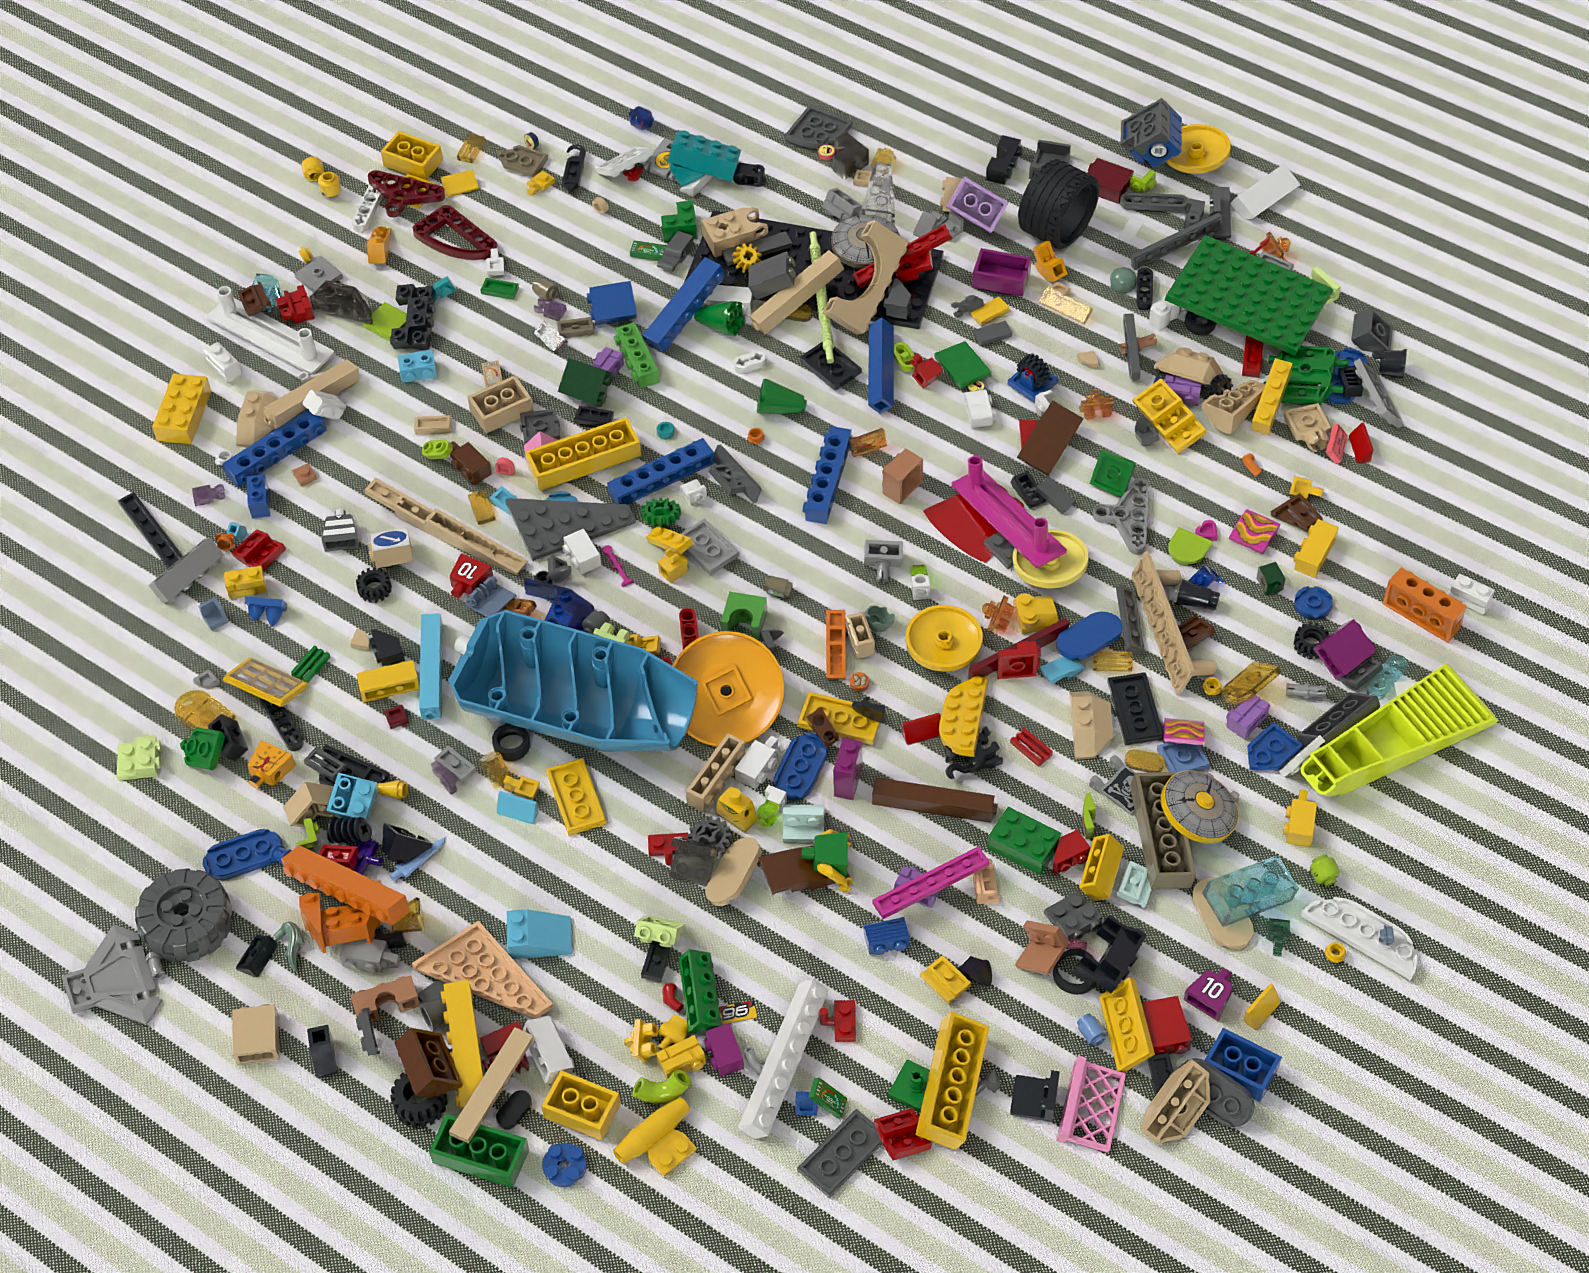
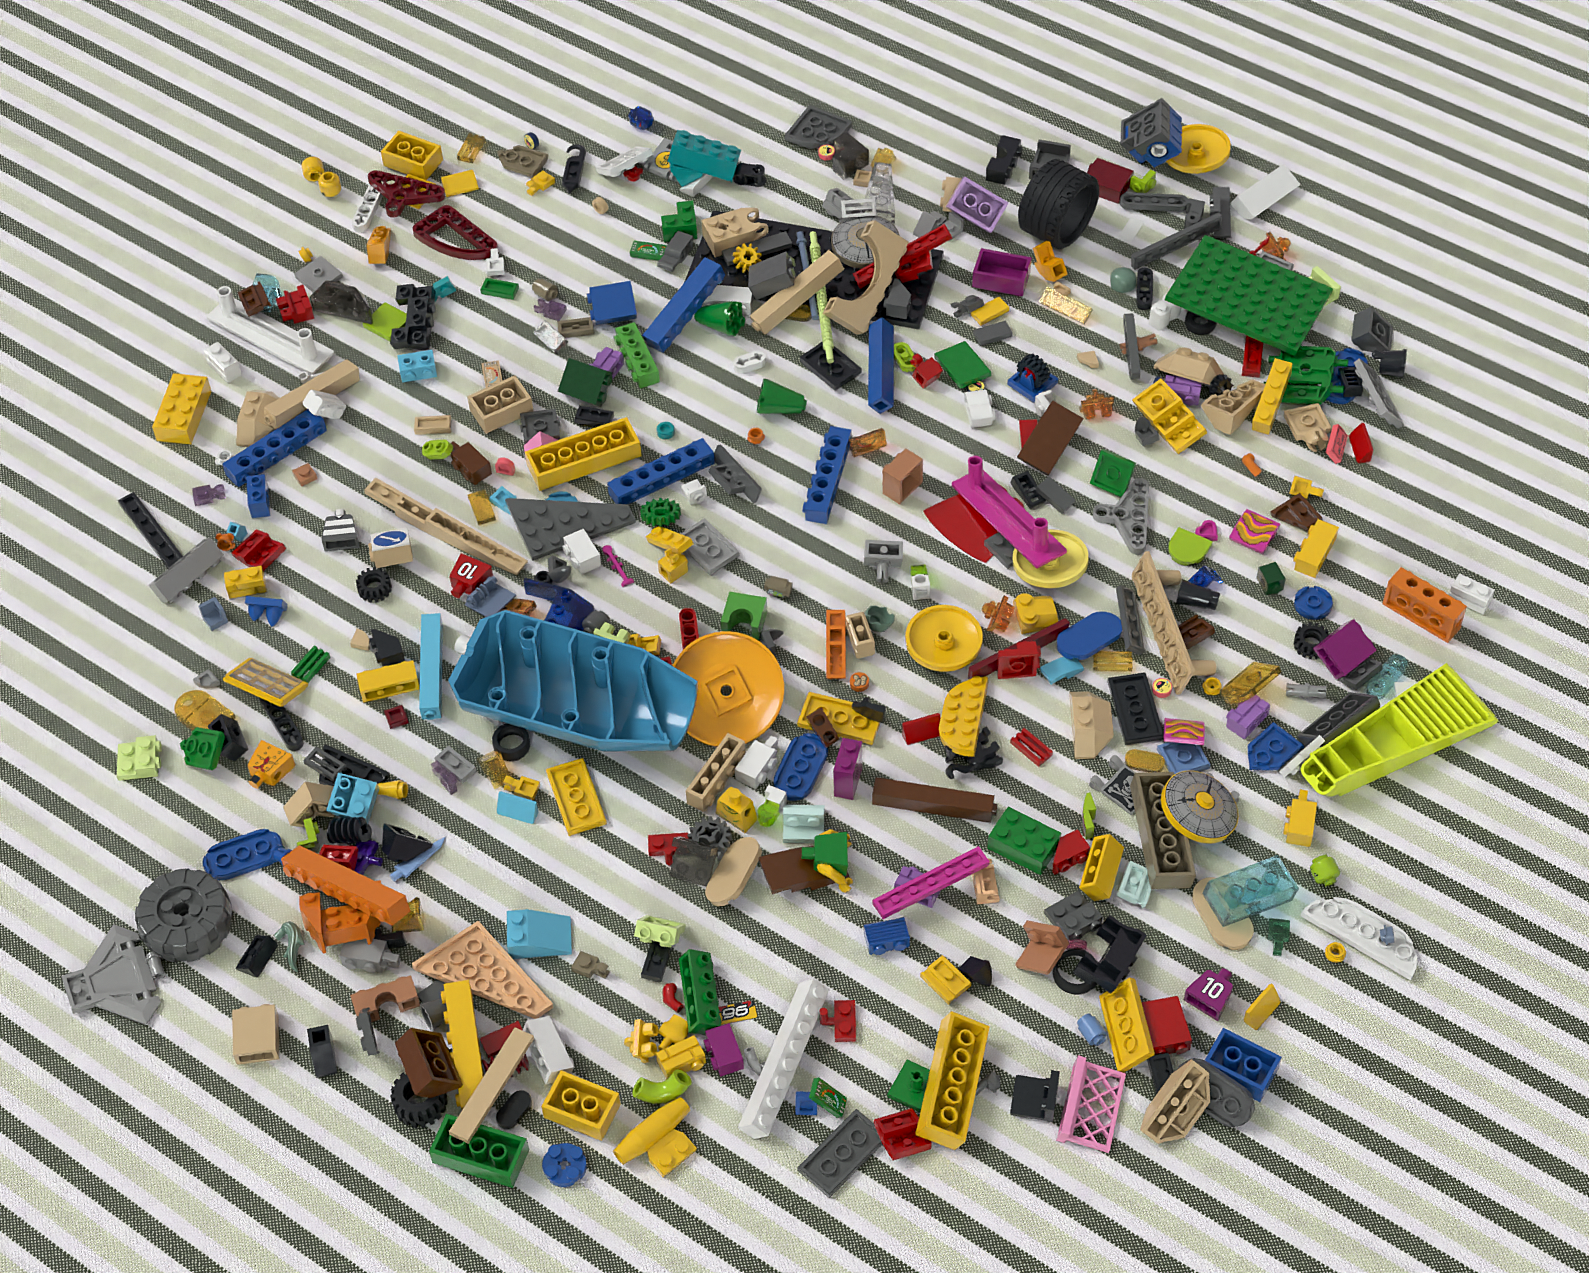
none -> dark tan plate [571,951,610,979]
none -> sand blue bar [796,231,819,320]
none -> white tile [841,198,876,218]
none -> tile [1152,678,1172,698]

